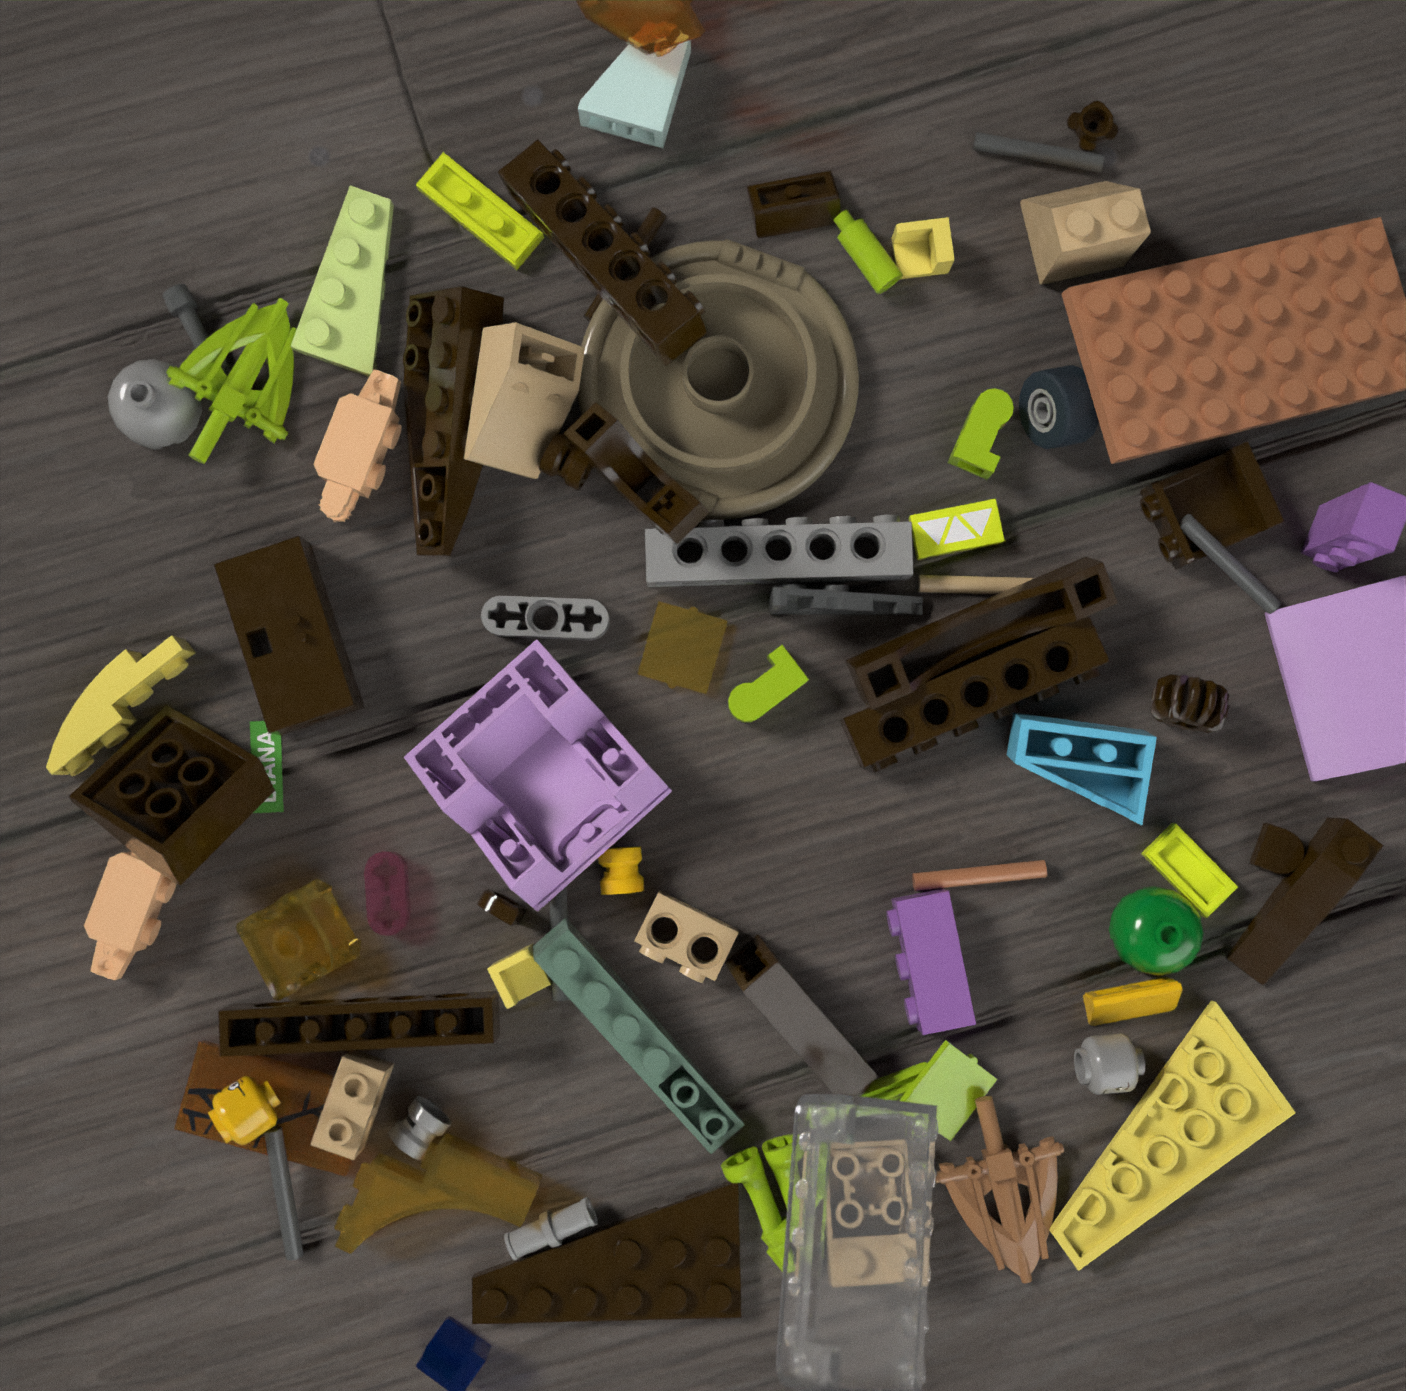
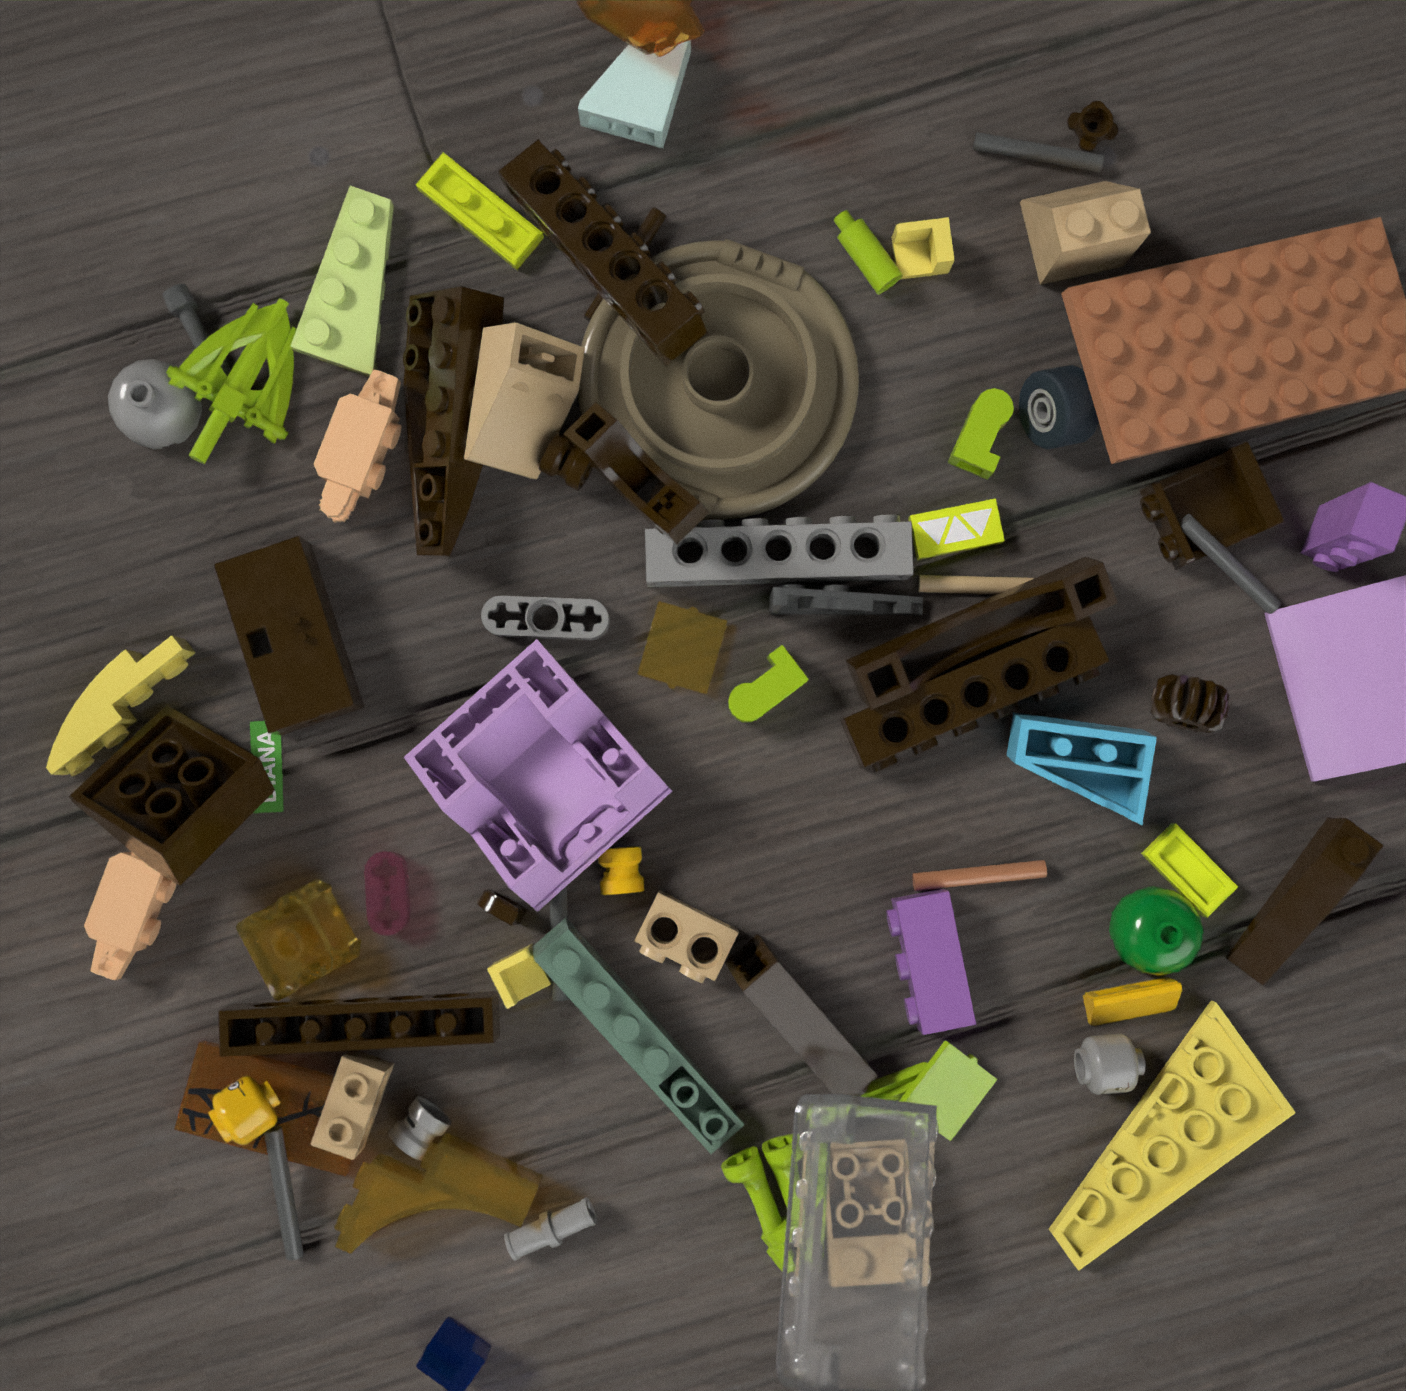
dark brown wing [472,1181,742,1324] -> none
dark brown slope [747,171,841,238] -> none
medium nougat bar [934,1096,1064,1283] -> none
dark brown tile [1249,823,1304,874] -> none

